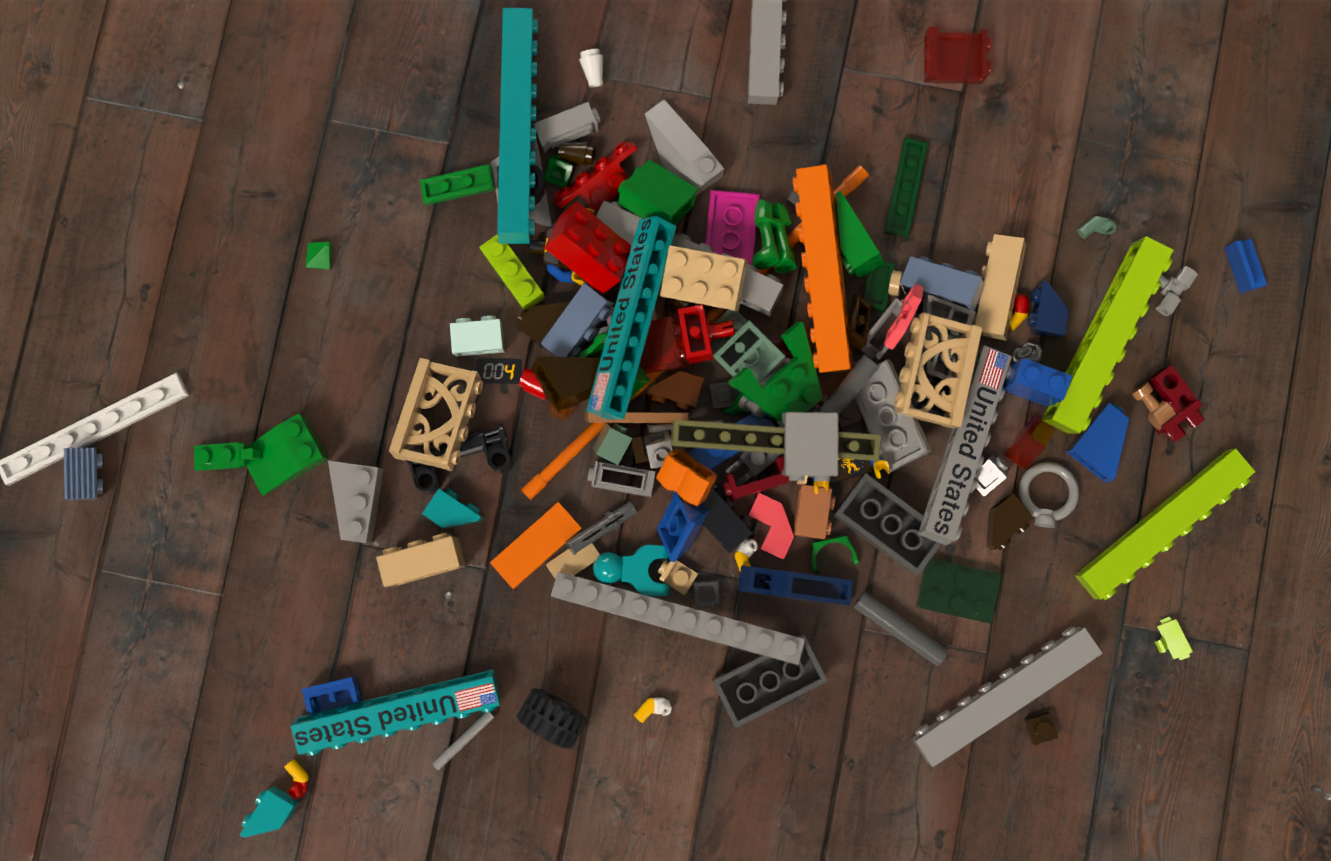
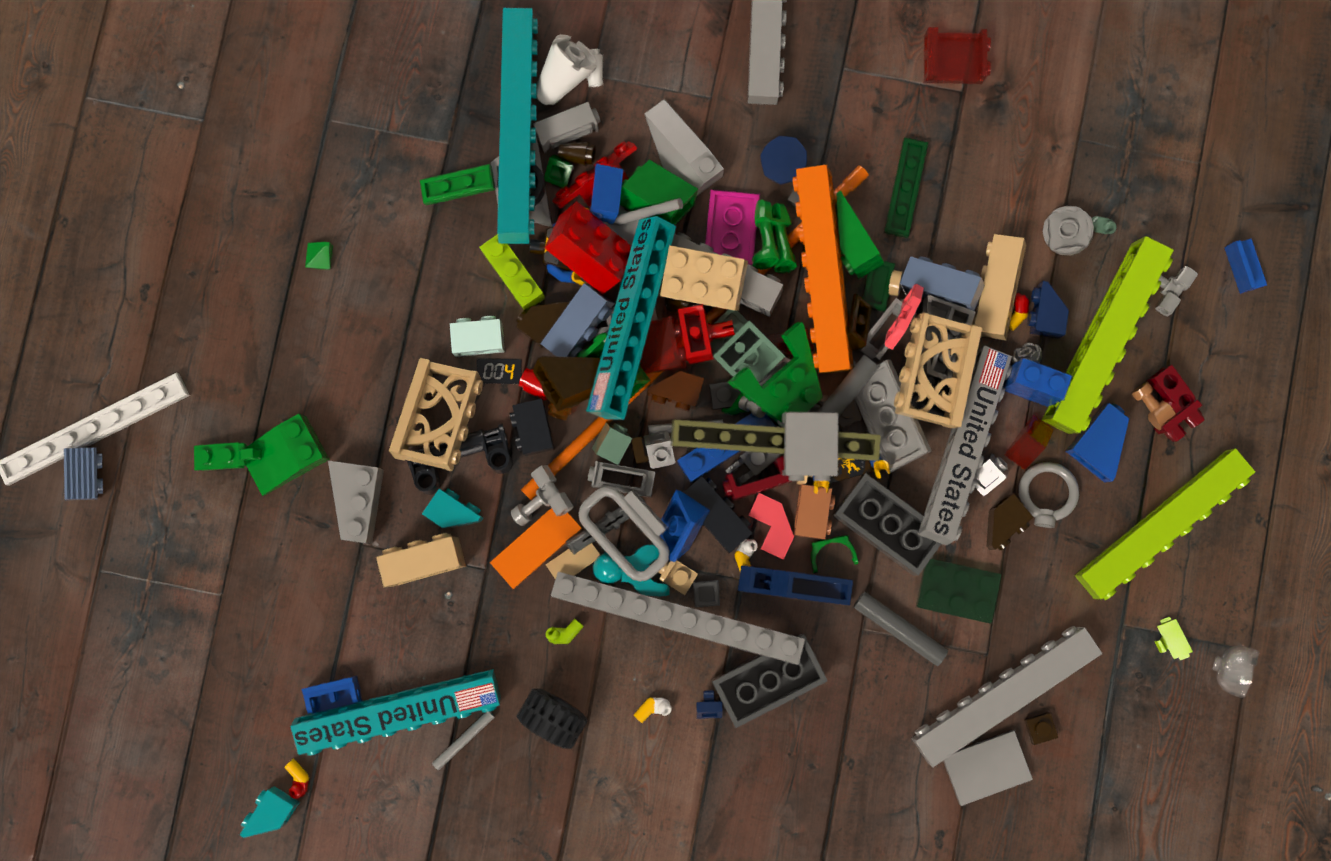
medium nougat tile [585,412,688,423] -> none
orange brick [656,448,717,506] -> none
none -> black brick [510,399,555,456]
none -> light grey bar [511,465,573,526]
none -> white cone [537,34,597,105]
none -> lime arm [545,618,584,644]
none -> light grey bar [579,486,670,582]
none -> blue hinge [590,164,623,225]
none -> light grey bar [615,198,683,225]
none -> dark blue tile [696,690,723,719]
none -> dark blue hat [760,136,807,185]
none -> light grey tile [943,730,1033,806]
none -> light grey tile [1043,206,1094,256]
none -> clear cylinder [1212,646,1259,699]

